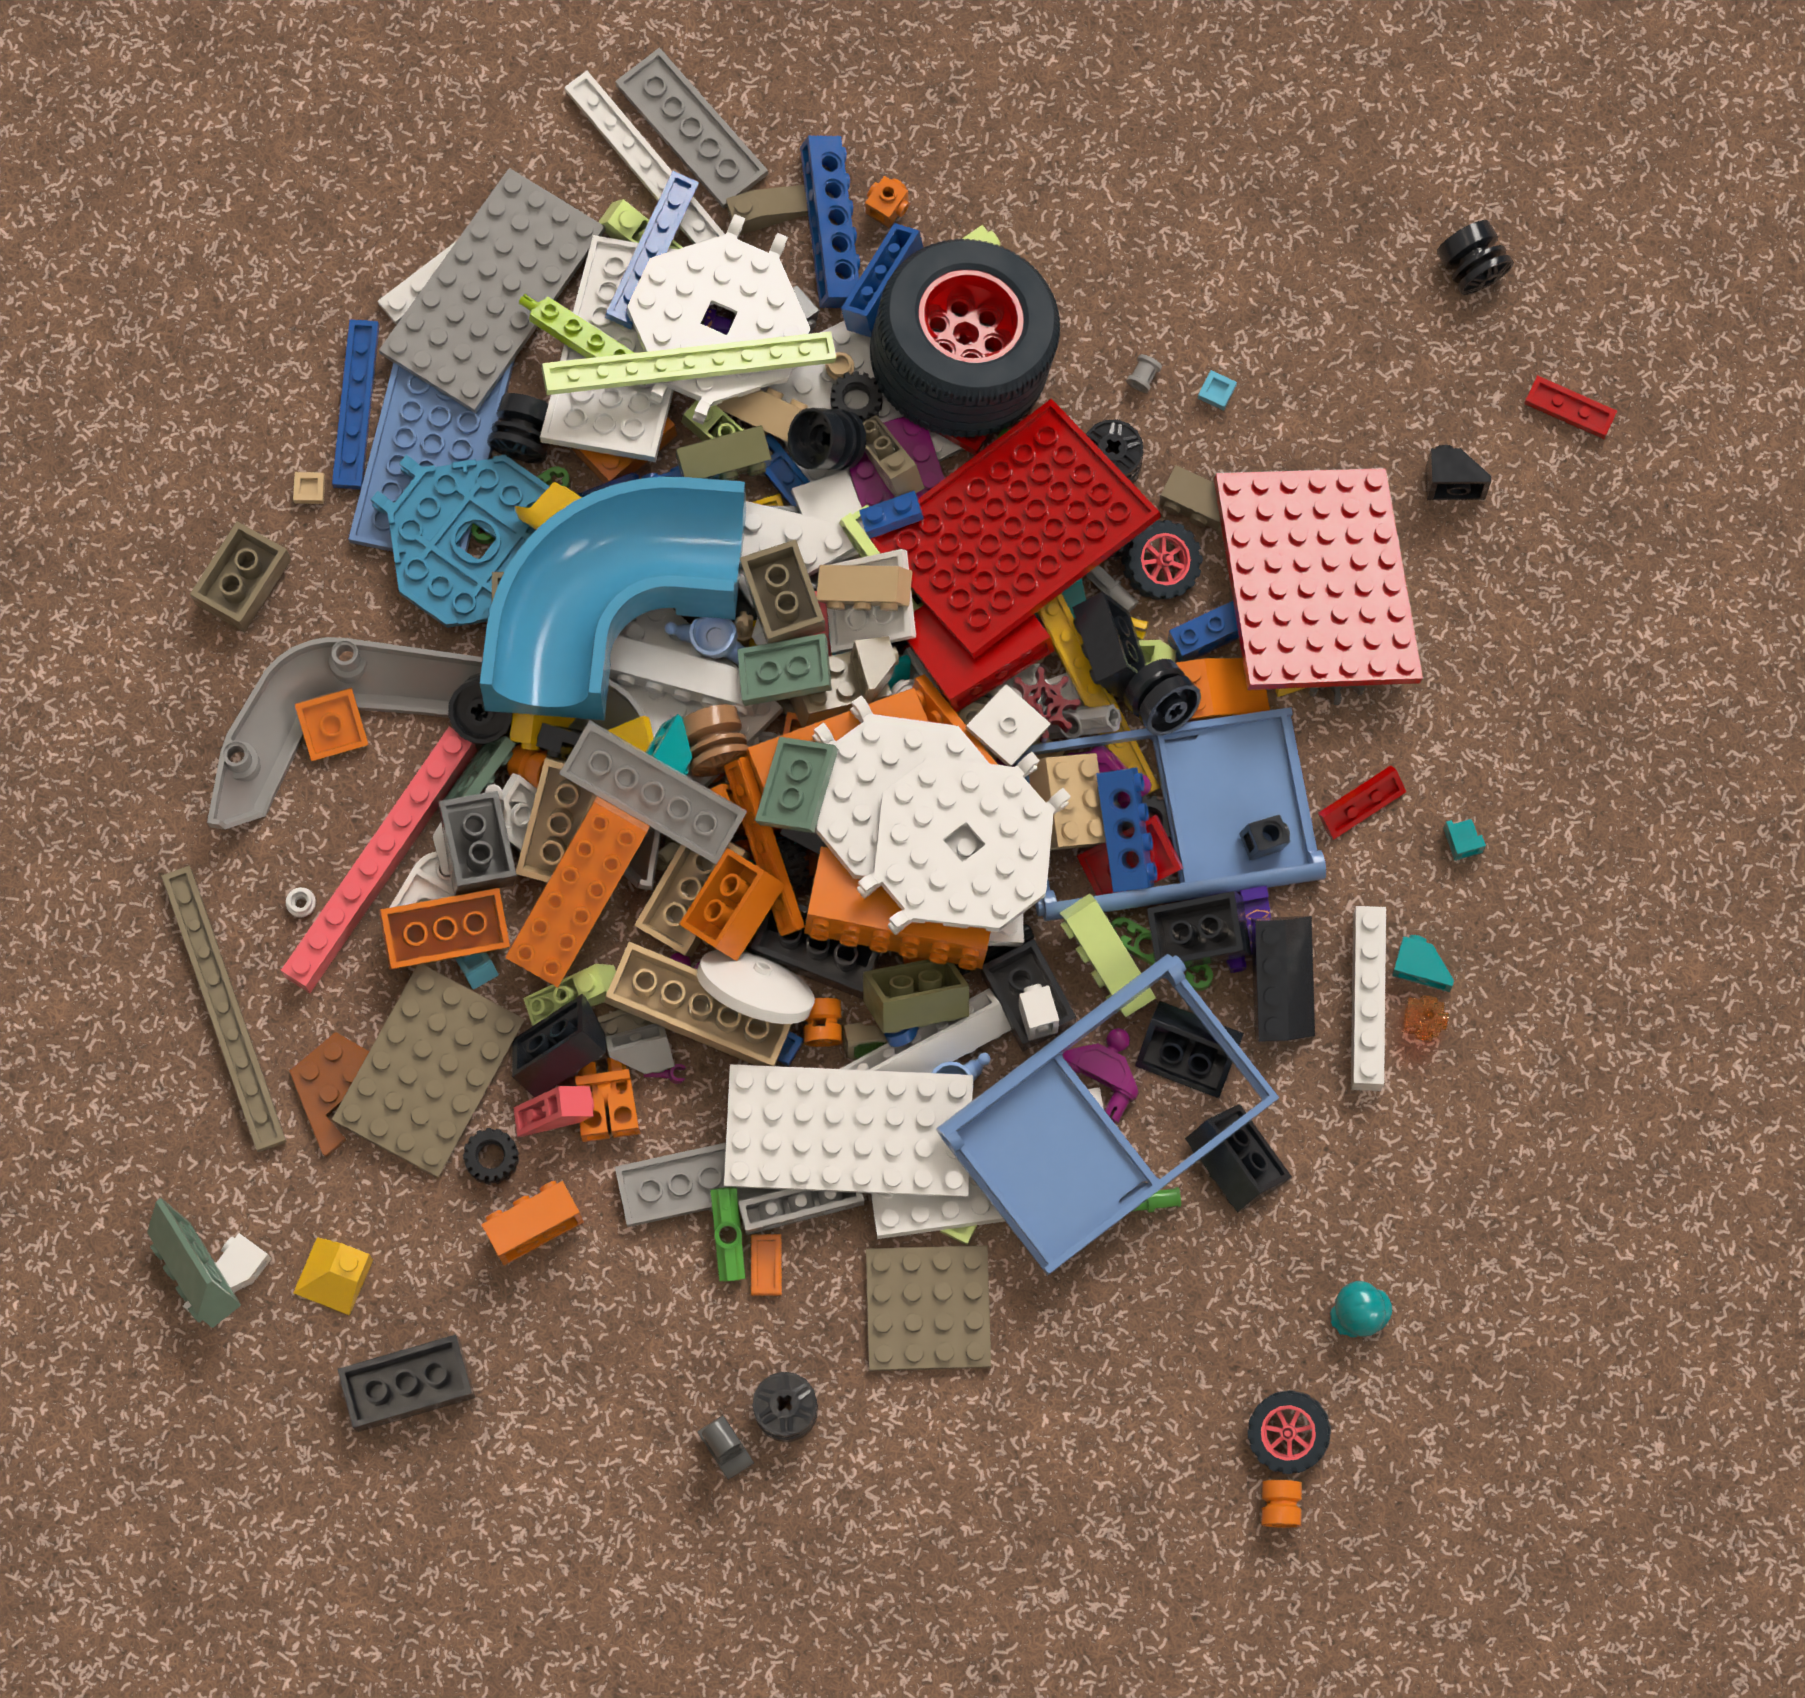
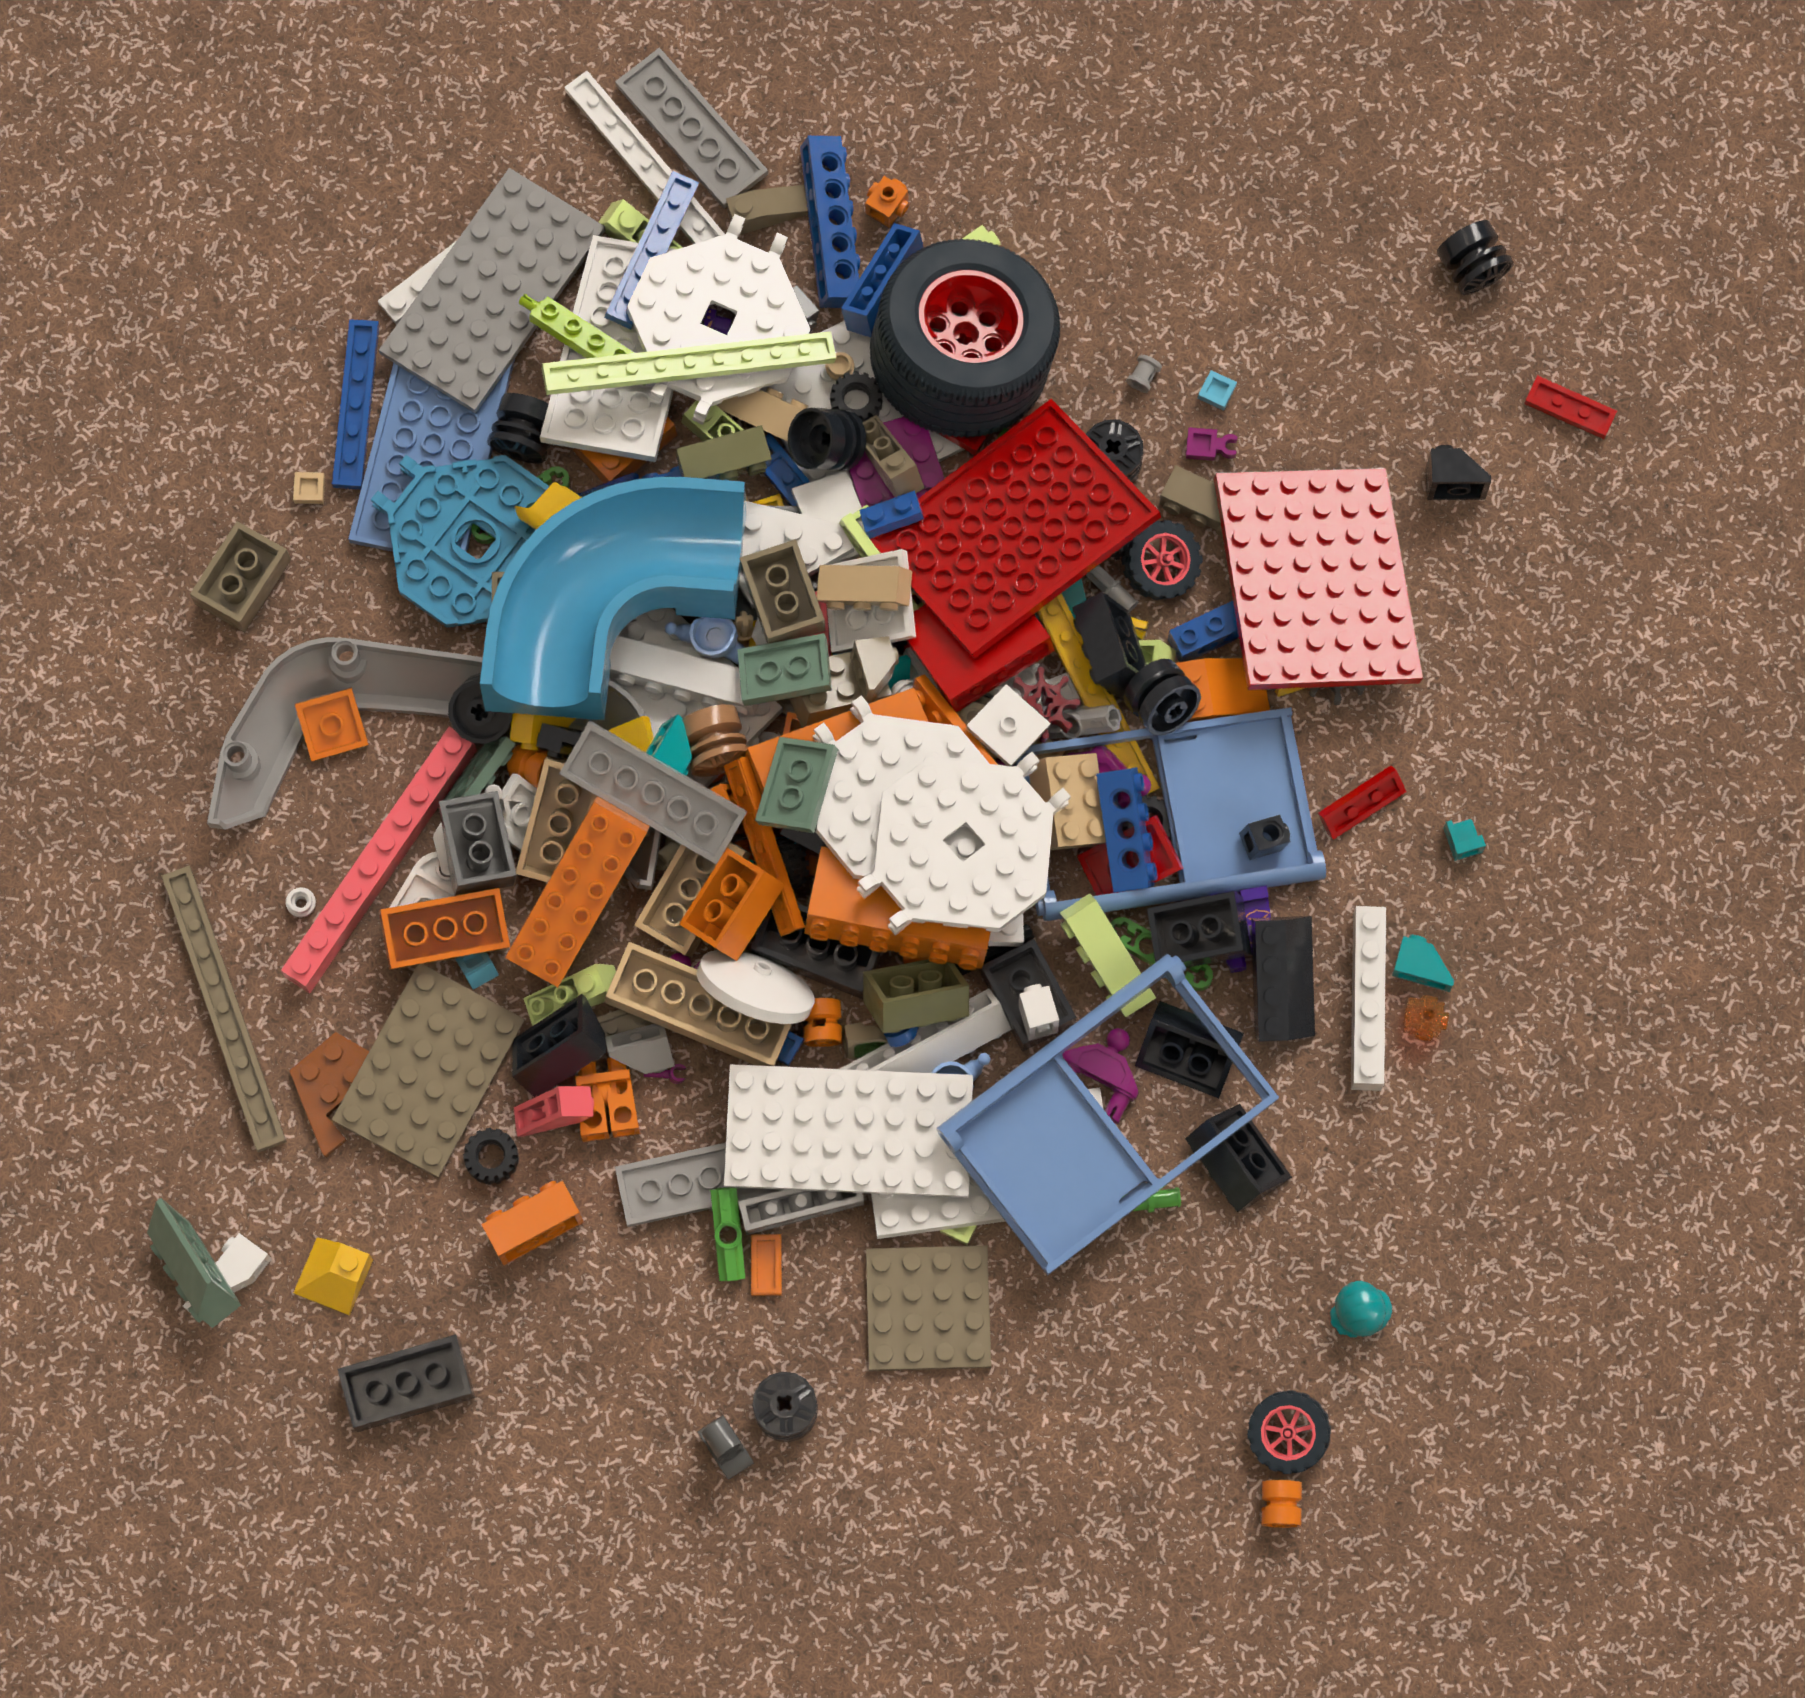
none -> magenta plate [1186,427,1238,461]

